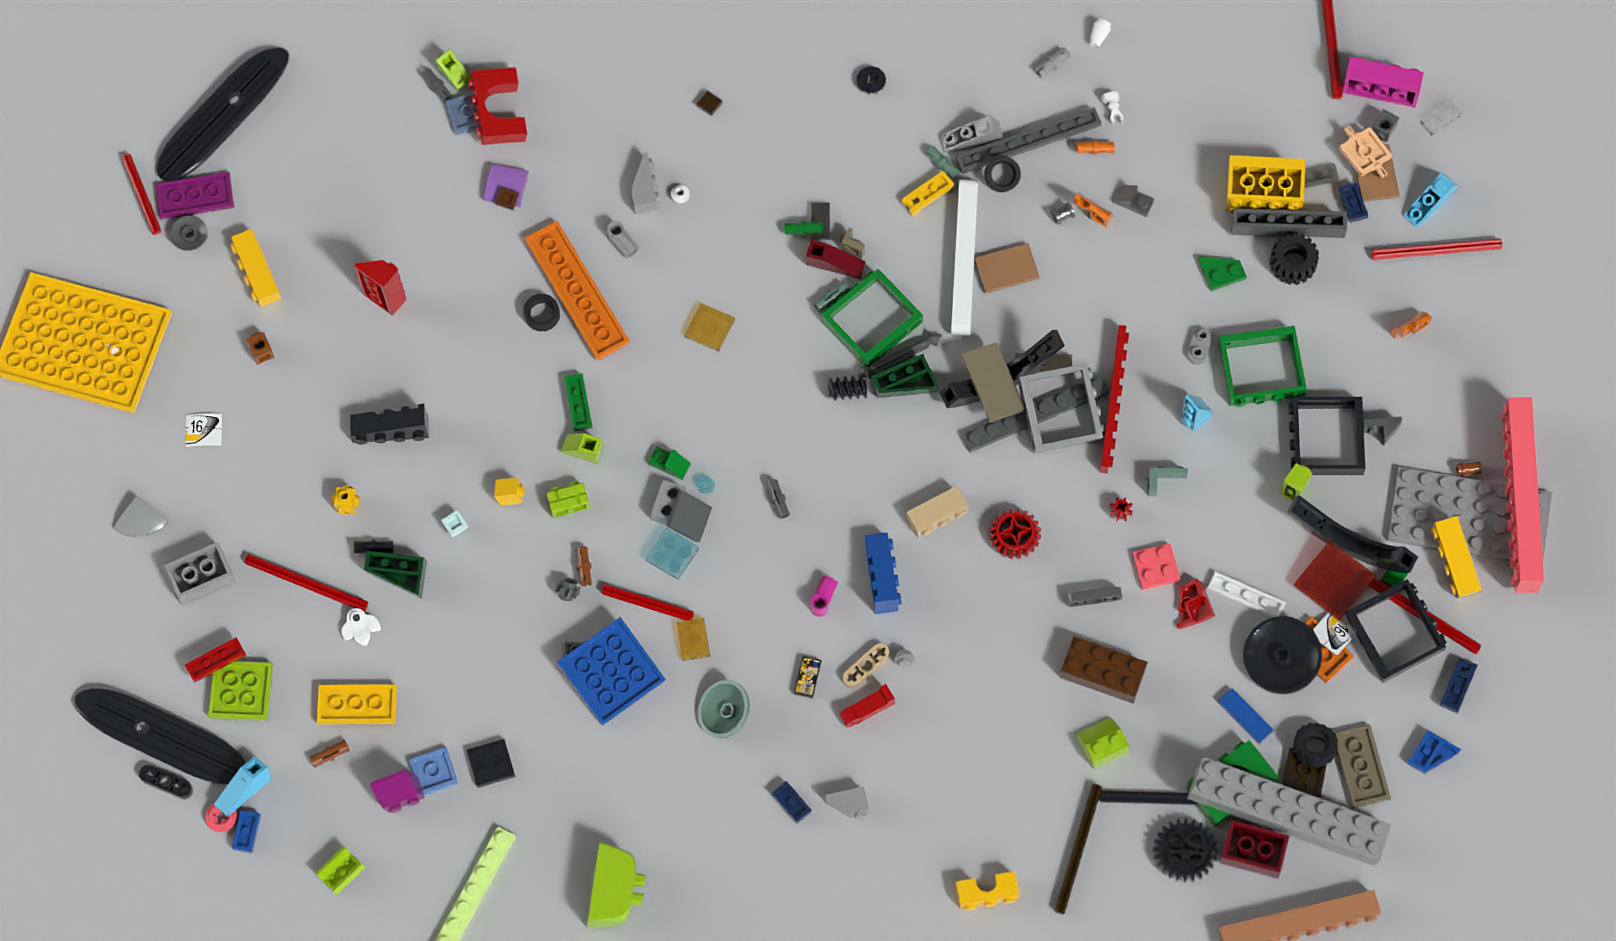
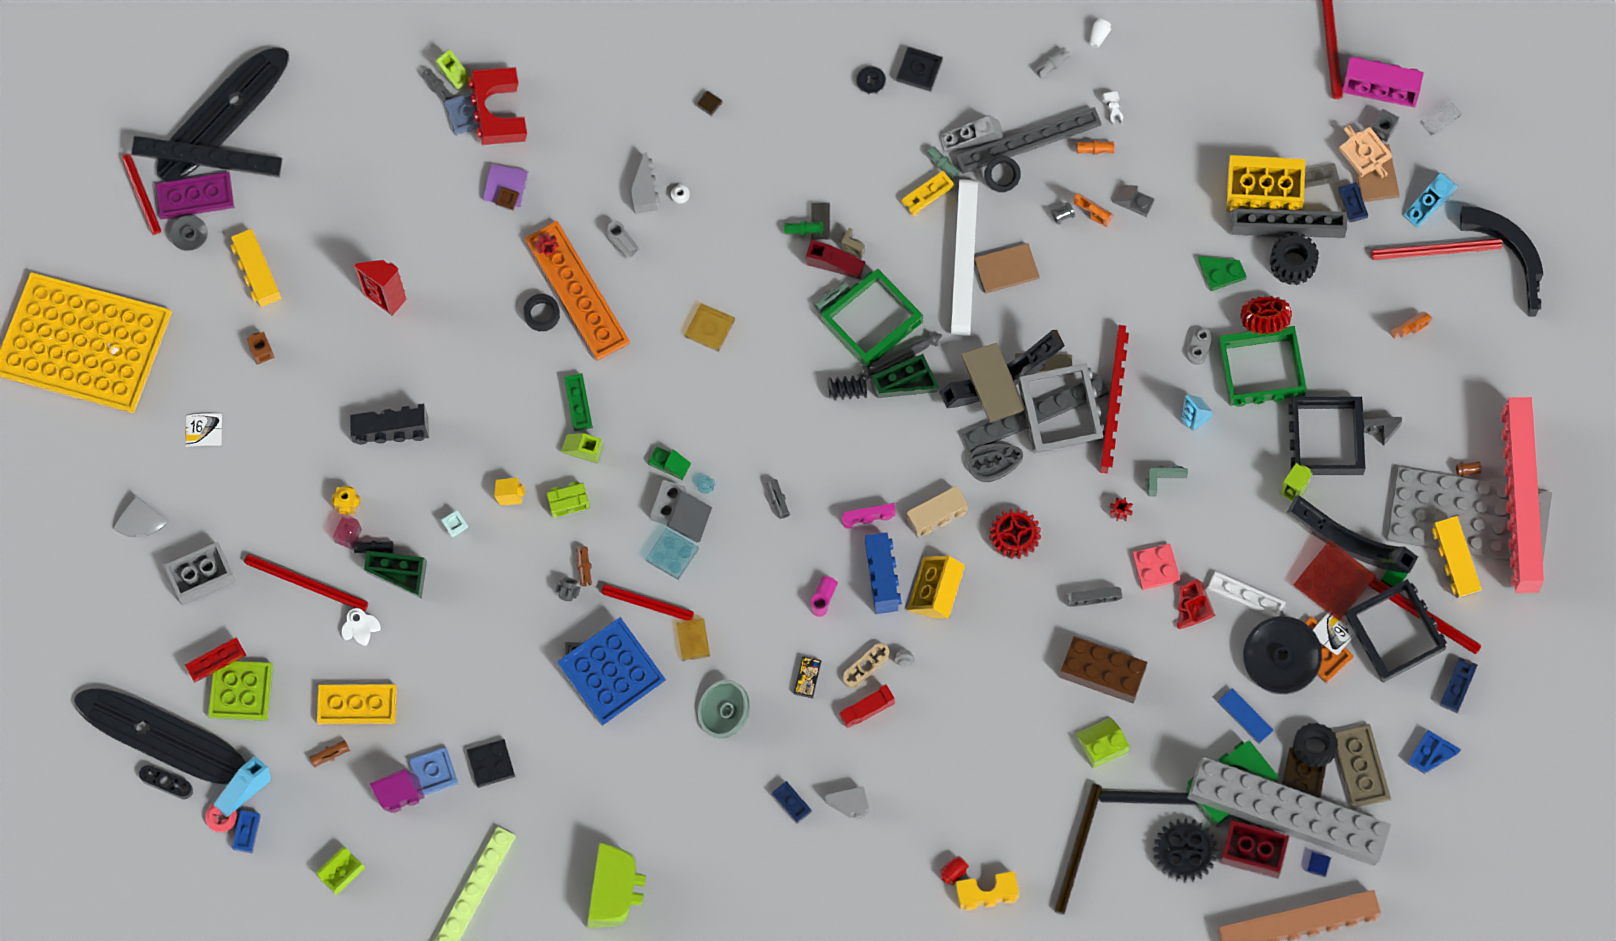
none -> black plate [131,136,283,178]
none -> clear pink brick [333,517,362,550]
none -> red gear [534,232,559,257]
none -> dark pink plate [842,503,896,529]
none -> black plate [896,47,943,92]
none -> yellow slope [906,556,965,619]
none -> red brick [939,856,969,885]
none -> dark grey piece [969,443,1023,482]
none -> red gear [1240,295,1292,335]
none -> clear blue tile [1307,852,1331,877]
none -> black arch [1459,206,1543,317]

